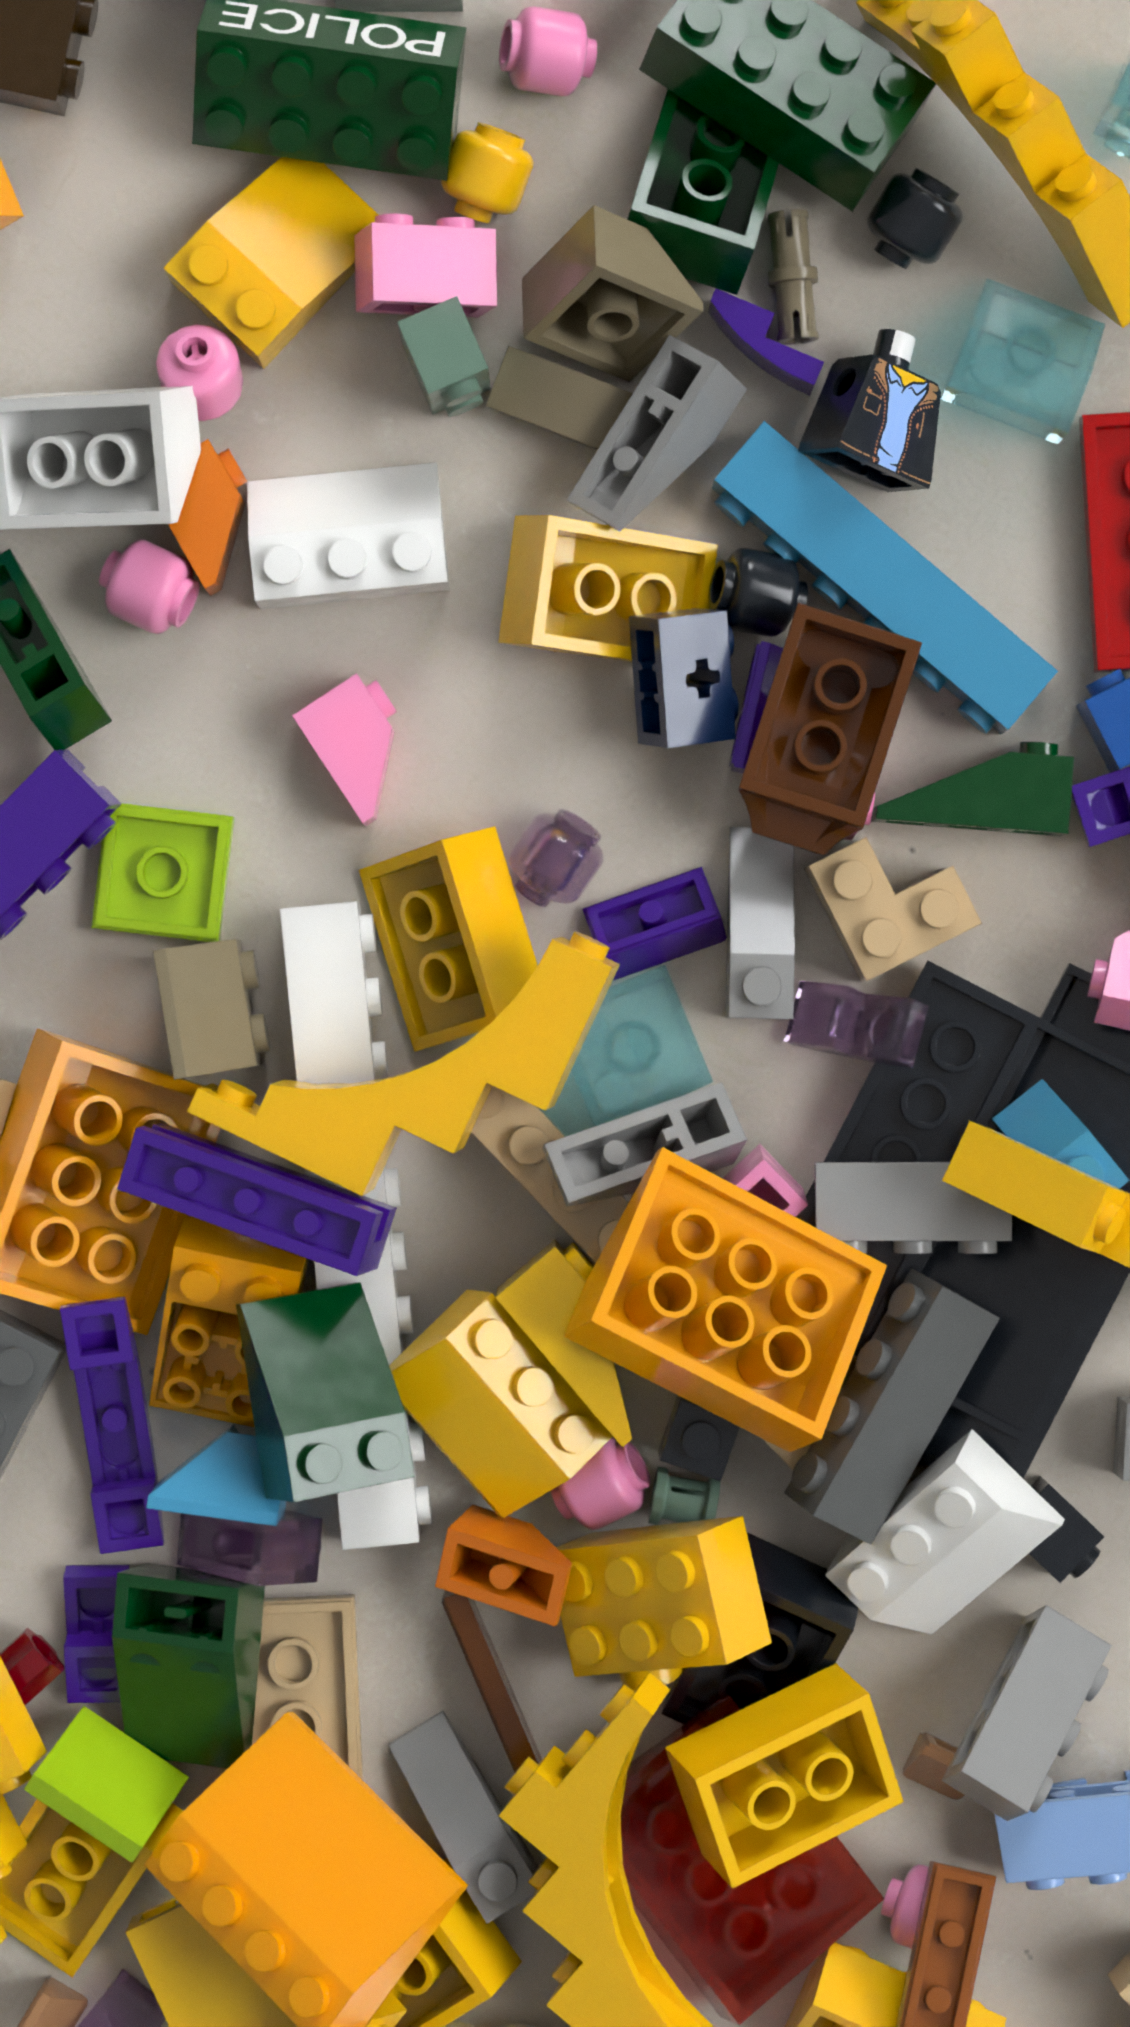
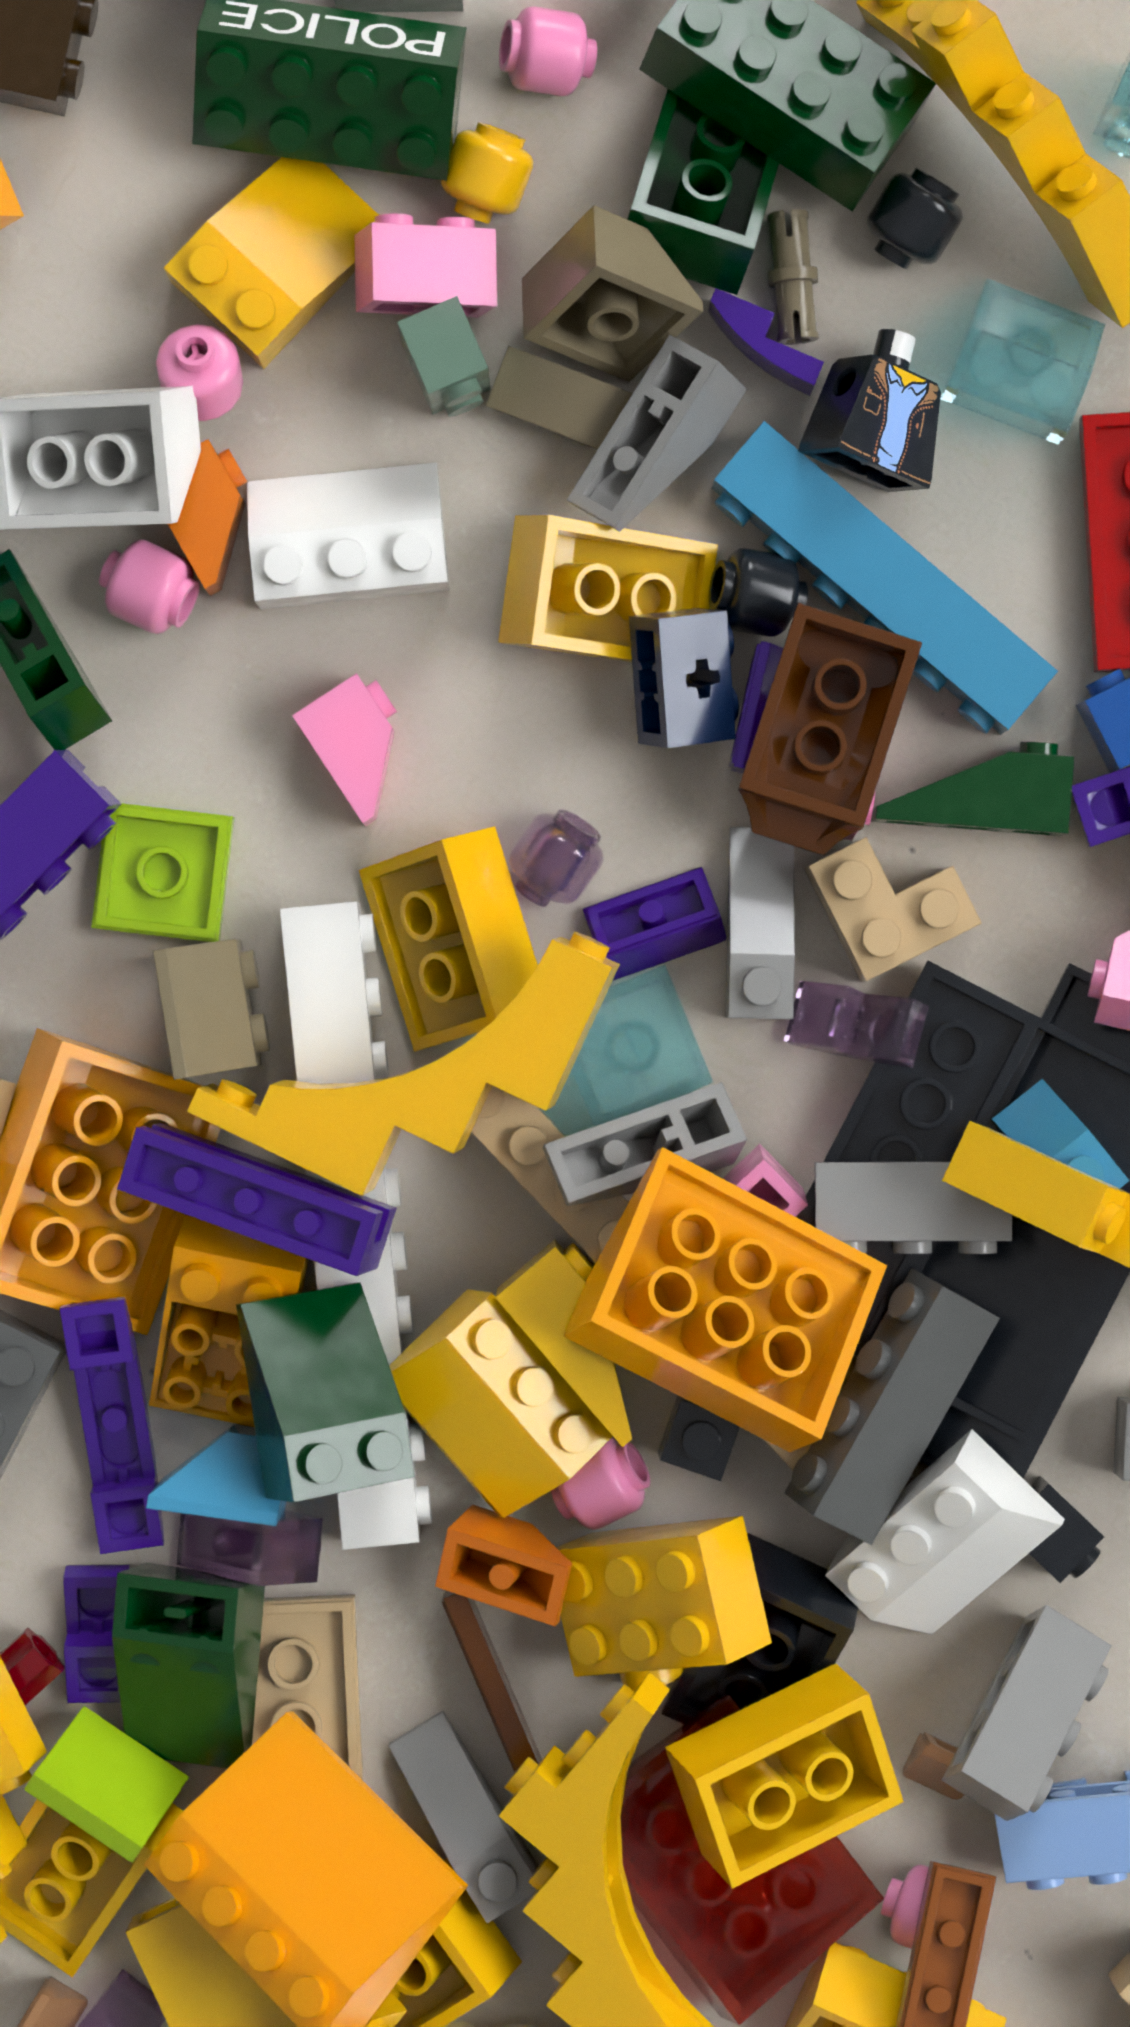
sand green bush [648,1467,721,1525] -> none

